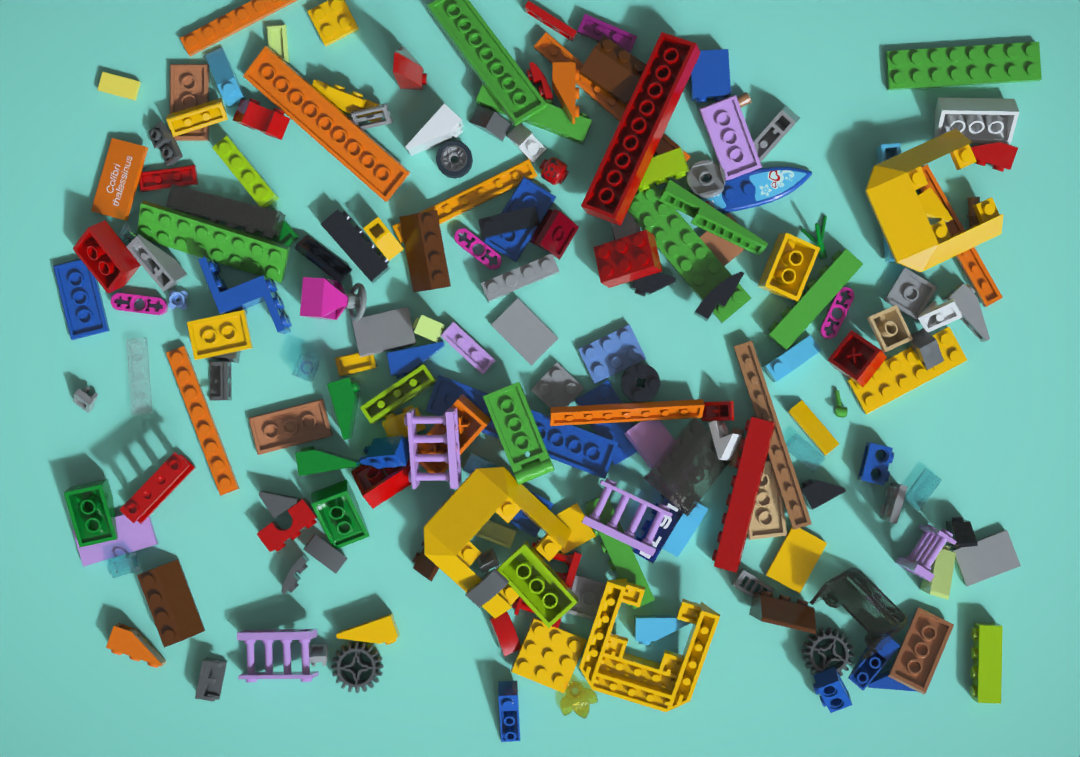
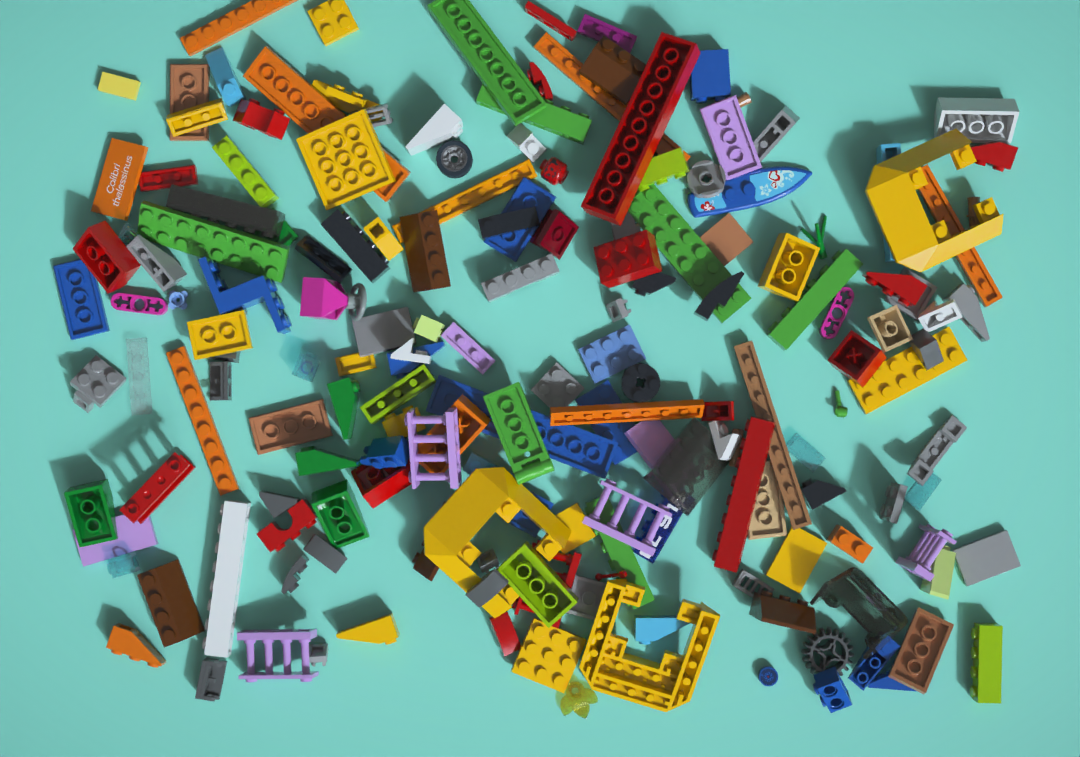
dark grey slope [148,122,183,166] -> none
yellowish green tile [267,24,290,64] -> none
dark grey gear [331,641,384,693] -> none
red wedge [393,47,427,90] -> none
dark pink beam [454,228,502,270] -> none
dark grey slope [470,106,512,142] -> none
yellowish green tile [475,520,517,549] -> none
light grey tile [491,298,558,366] -> none
blue slope [498,681,520,742] -> none
orange slope [552,62,579,124] -> none
bright green slope [658,179,768,256] -> none
medium azure slope [661,498,708,557] -> none
medium azure slope [762,335,821,382] -> none
yellow slope [787,400,839,456] -> none
blue brick [858,442,894,485] -> none
bright green plate [885,42,1042,90] -> none
yellow slope [918,187,953,225] -> none
black slope [946,517,978,548] -> none
none -> light grey plate [70,355,126,408]
none -> white brick [202,500,251,658]
none -> yellow plate [296,109,396,211]
none -> white slope [390,338,431,364]
none -> red hinge [595,570,627,581]
none -> light grey tile [606,298,631,322]
none -> tile [758,666,778,686]
none -> orange brick [826,524,873,564]
none -> red slope [862,272,928,307]
none -> light grey slope [907,415,967,486]

